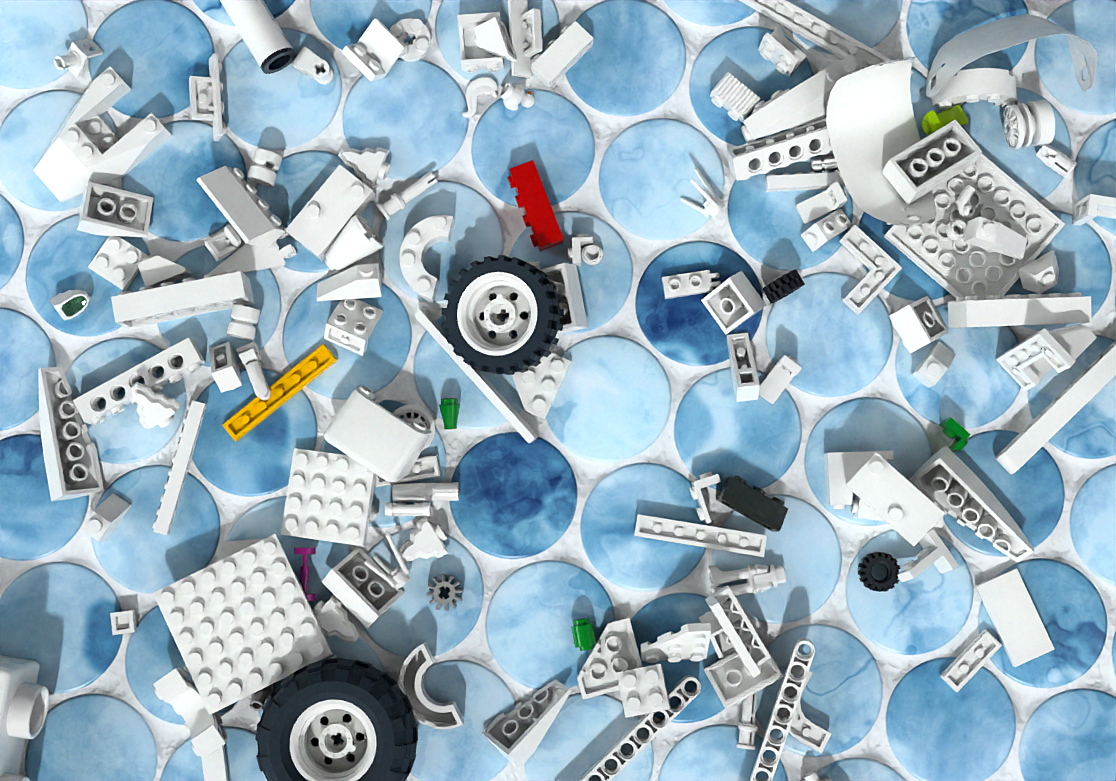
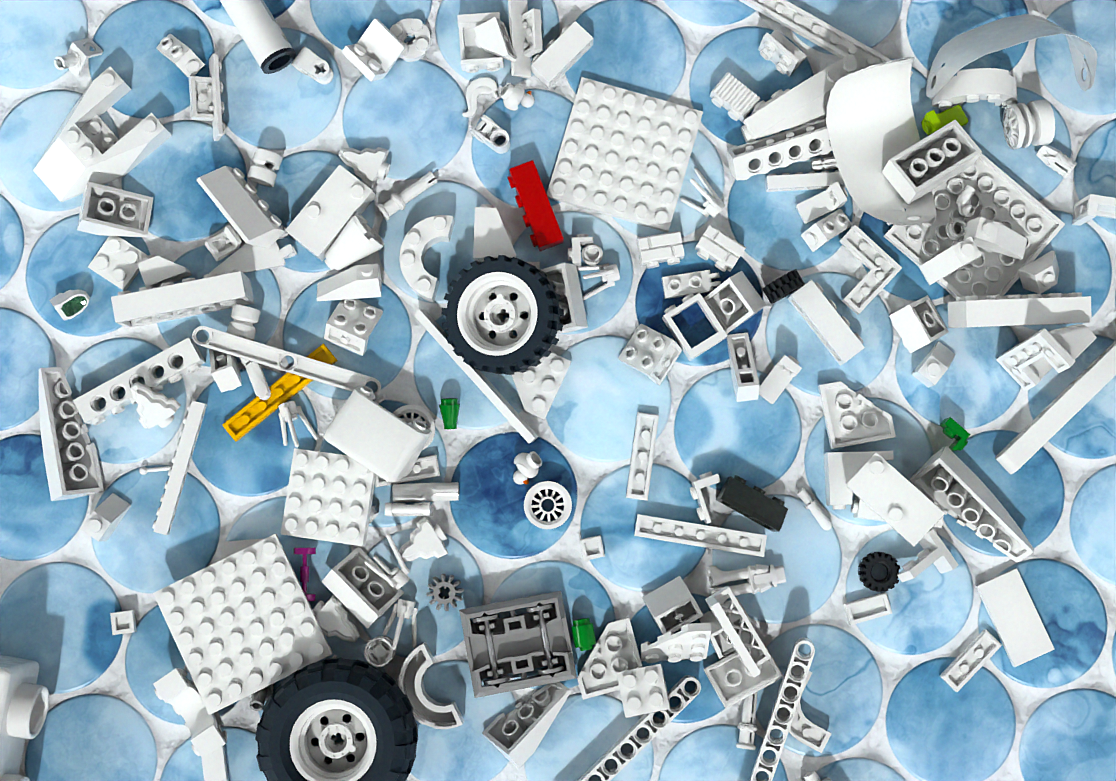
none -> white hinge [139,466,172,475]
none -> white bracket [156,34,205,78]
none -> white beam [192,326,381,396]
none -> white plant [278,401,319,447]
none -> white wheel [364,636,396,667]
none -> white plant [383,599,418,650]
none -> light grey piece [459,591,577,698]
none -> white piece [470,115,511,154]
none -> white slope [473,204,517,262]
none -> white animal [513,451,542,485]
none -> white wheel [524,481,572,529]
none -> white plate [547,77,703,233]
none -> white plant [577,263,620,301]
none -> white tile [579,535,605,561]
none -> white bracket [618,324,682,385]
none -> white tile [626,412,659,501]
none -> white brick [637,231,685,269]
none -> white slope [642,576,704,634]
none -> white window [662,293,728,361]
none -> white brick [695,225,746,272]
none -> white brick [788,280,865,366]
none -> white piece [796,488,832,530]
none -> white plate [818,381,896,449]
none -> white tile [843,592,893,625]
none -> white slope [919,236,982,286]

